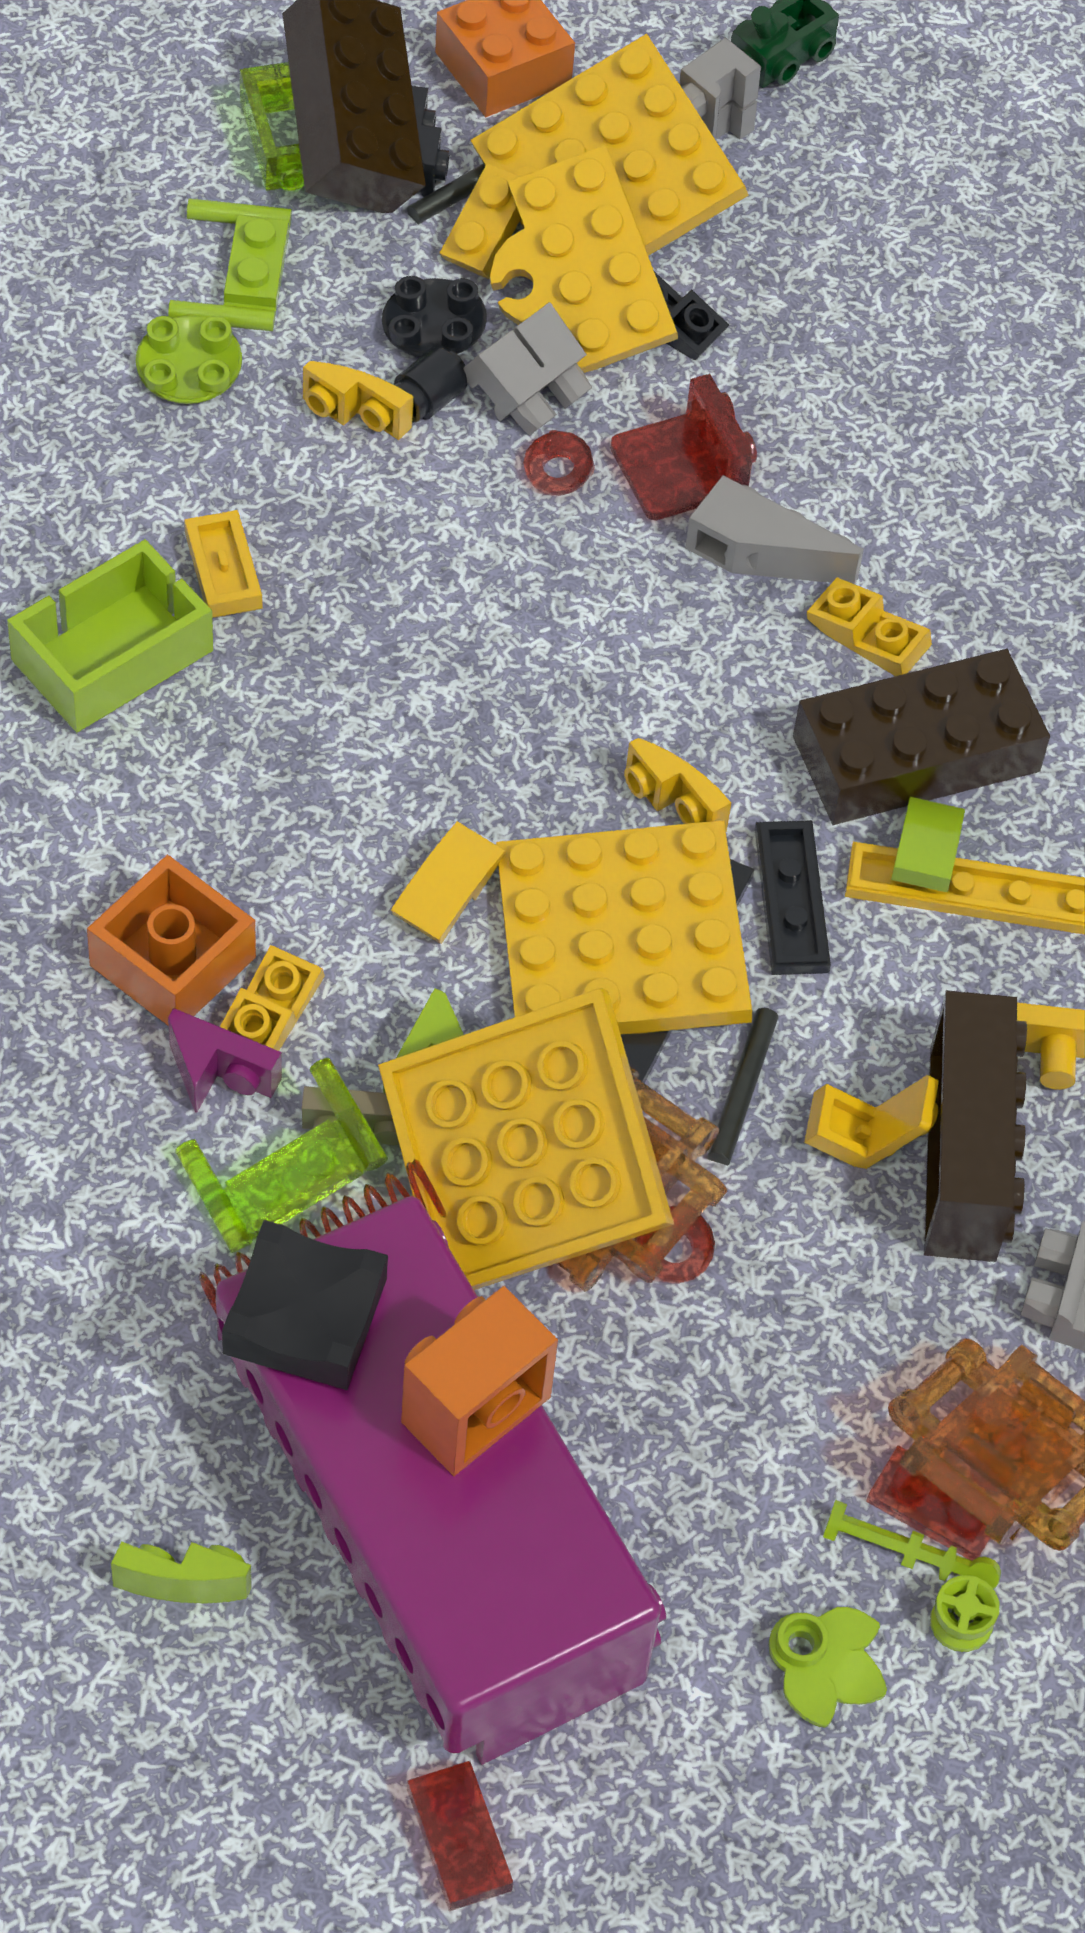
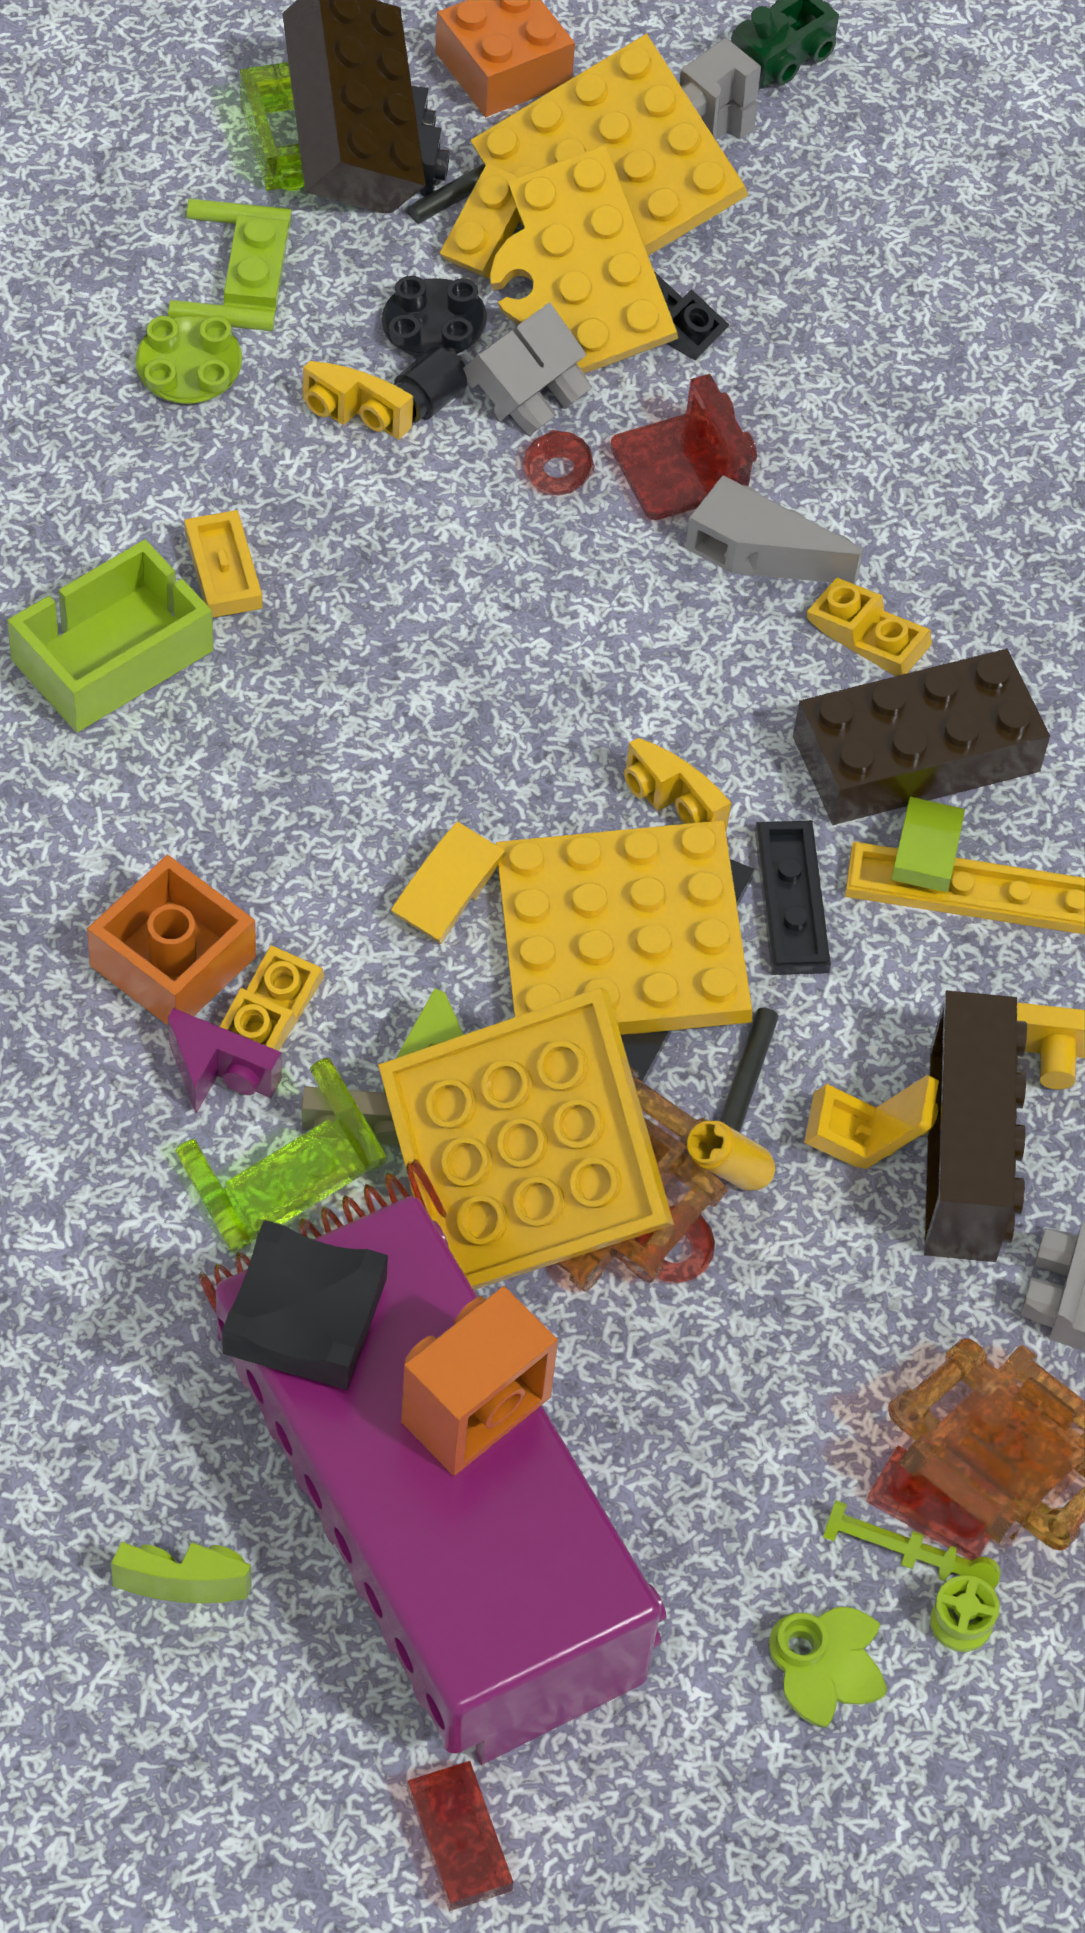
none -> yellow piece [687,1121,775,1191]

